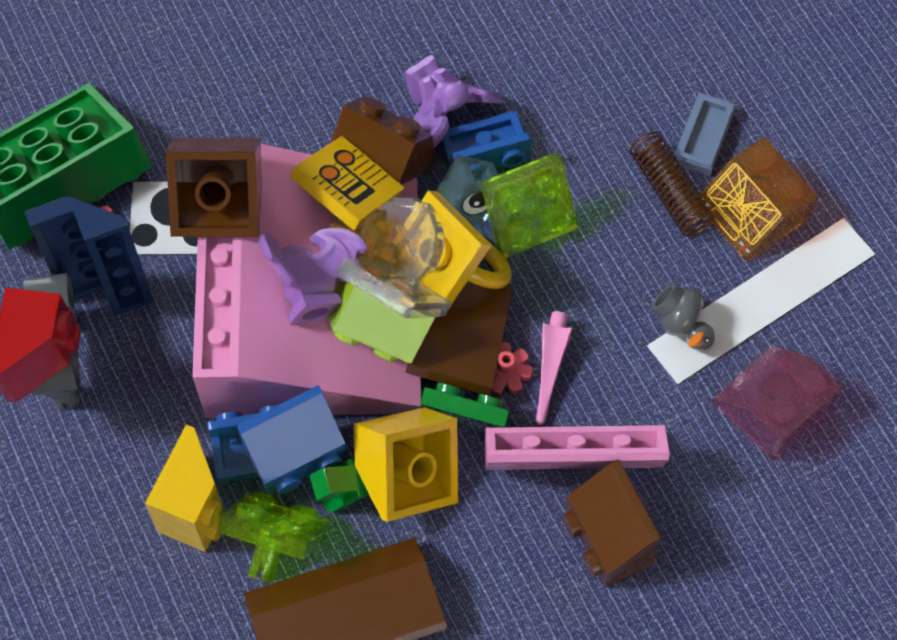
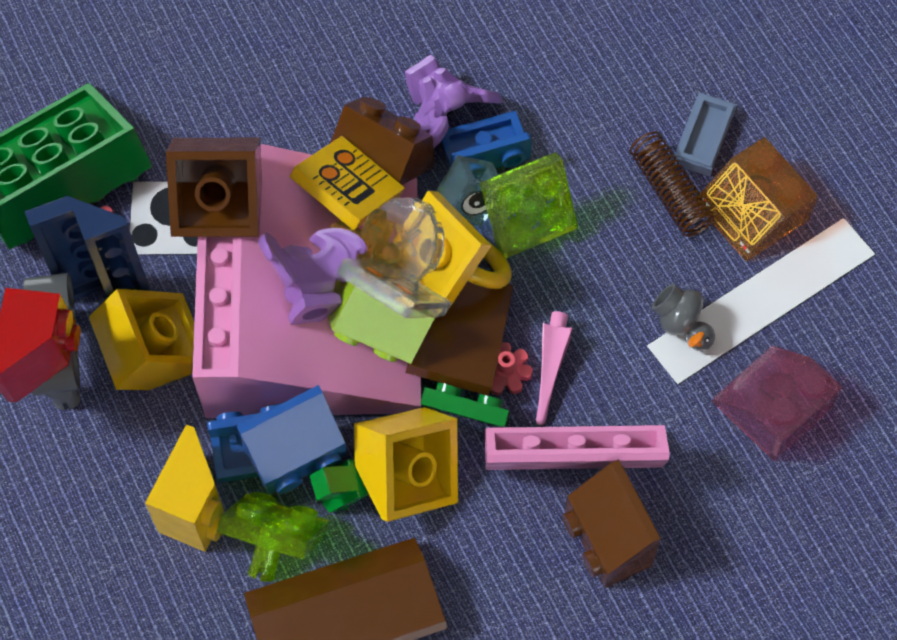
none -> yellow slope [89,289,195,390]

